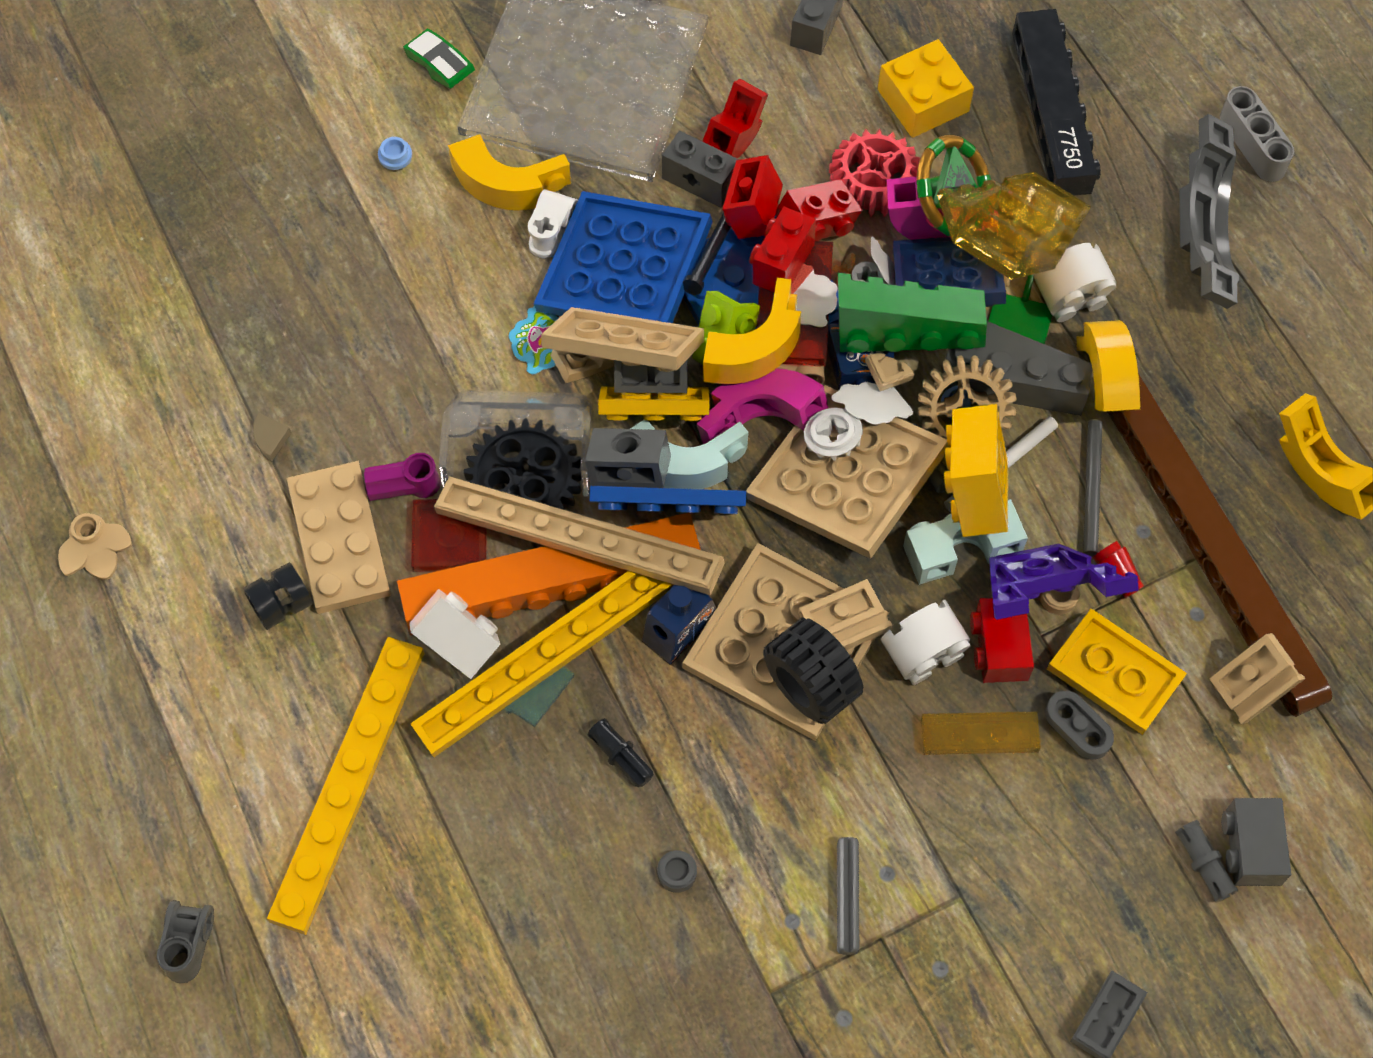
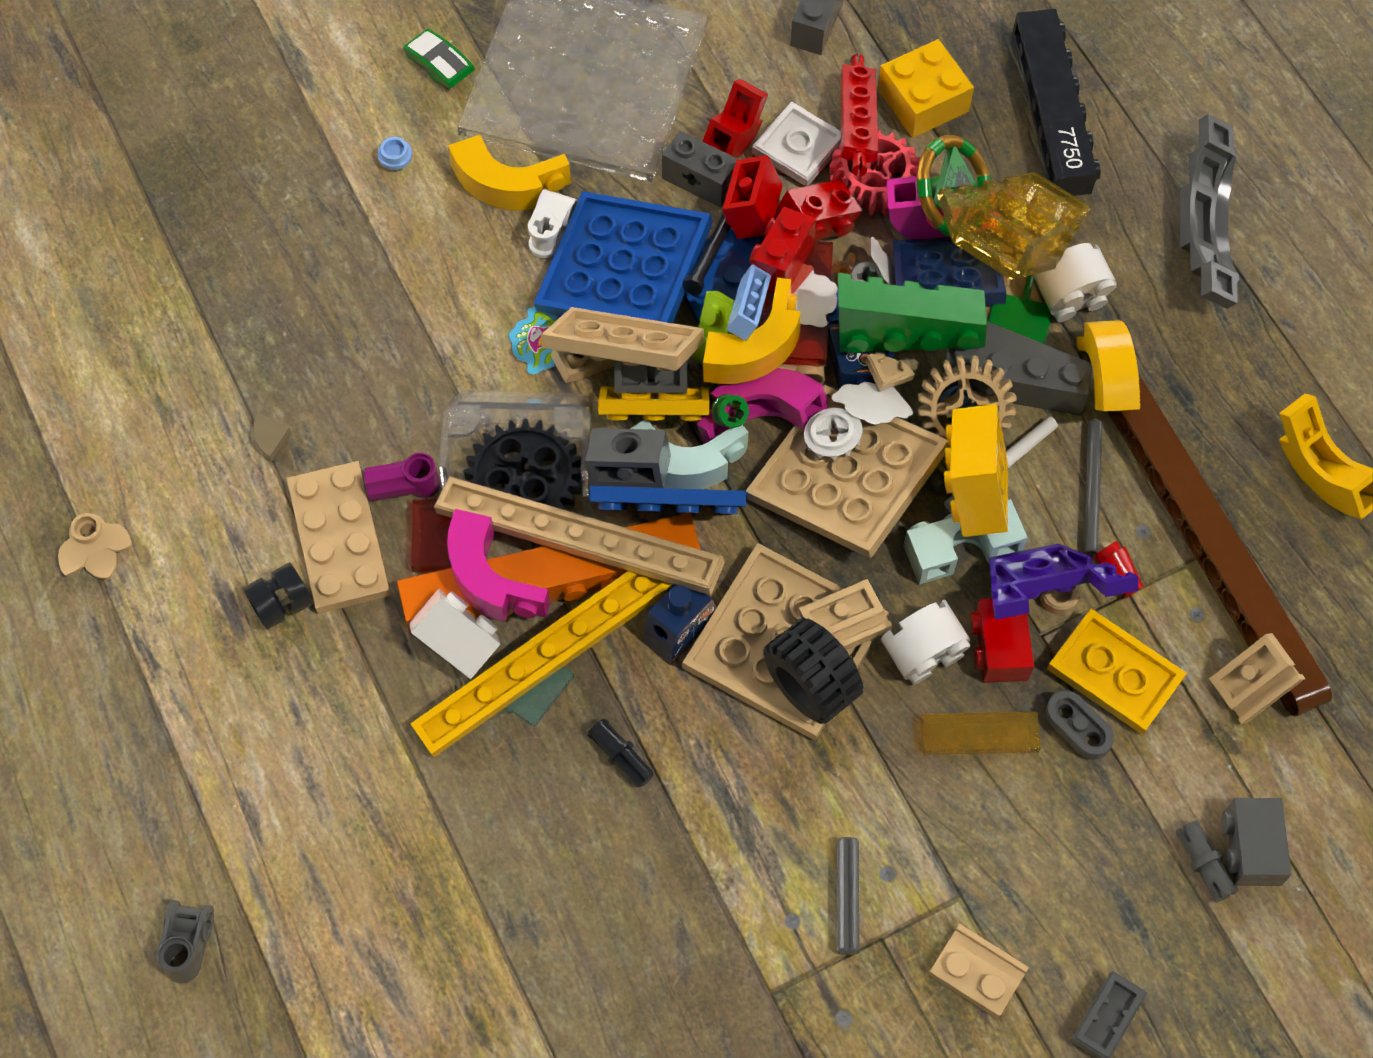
yellow plate [267,637,425,935] -> none
dark grey tile [657,850,697,893] -> none
light grey beam [1220,86,1294,182] -> none
none -> dark pink arch [447,509,550,622]
none -> green bush [711,394,749,428]
none -> light blue piece [726,264,771,341]
none -> white plate [752,101,841,186]
none -> red plate [840,54,878,177]
none -> tan plate [928,924,1029,1020]

